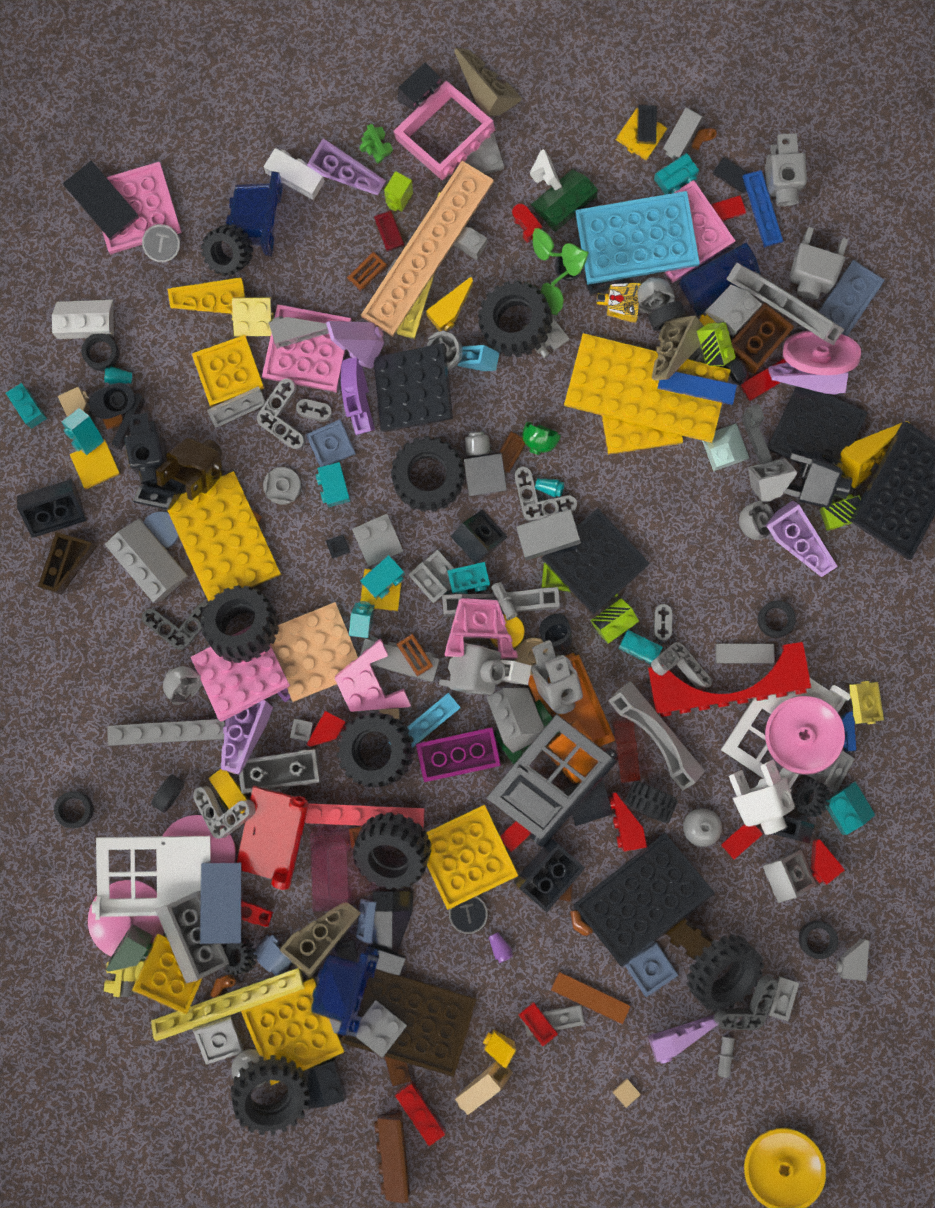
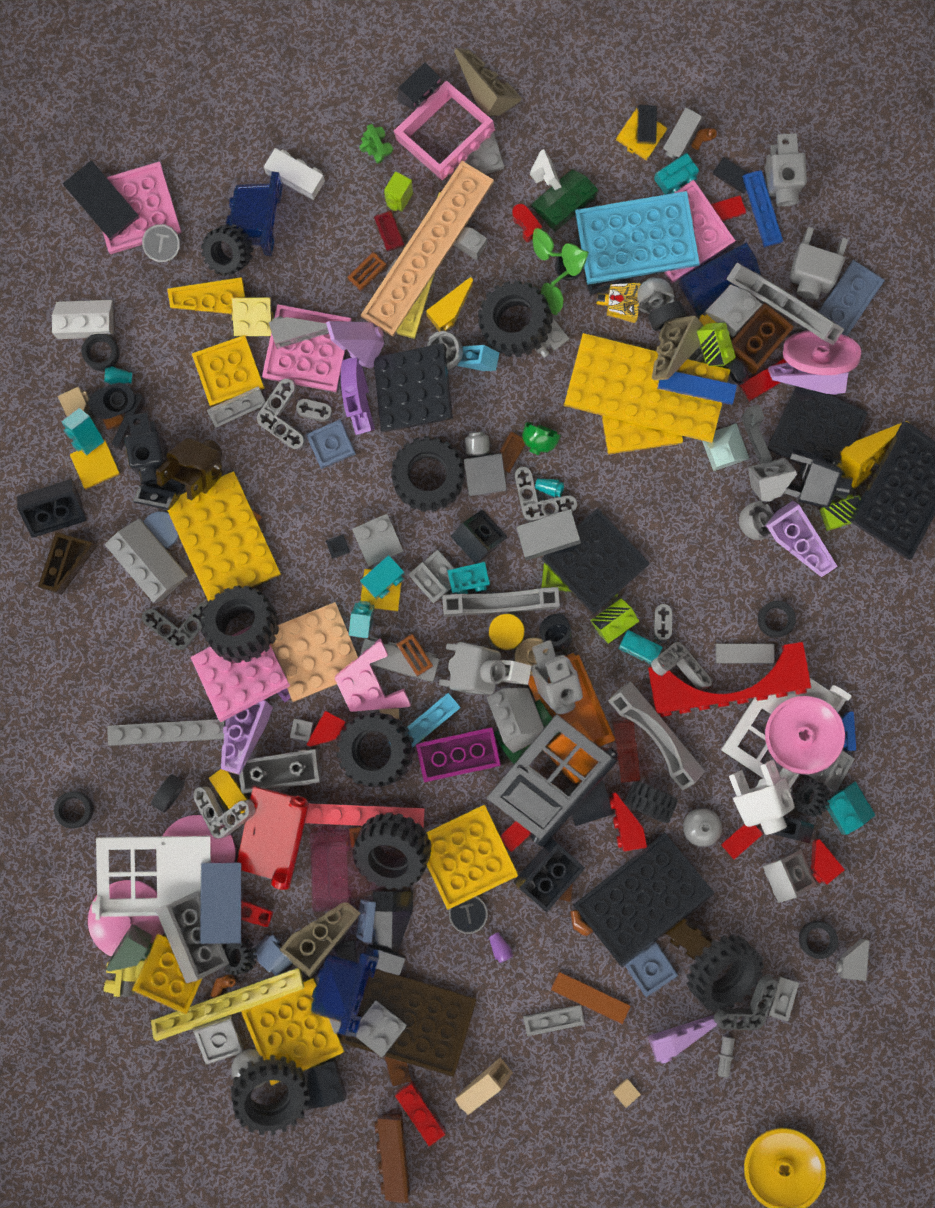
teal brick [6,383,47,429] -> none
light grey cylinder [163,666,202,705] -> none
light grey tile [263,467,301,505] -> none
lavender wedge [307,139,386,195] -> none
teal brick [315,462,351,507] -> none
bright pink wing [445,598,518,659] -> none
yellow slope [483,1030,516,1068] -> none
light grey axle [492,582,518,620] -> none
red tile [518,1002,558,1047] -> none
light yellow plate [850,681,884,724] -> none

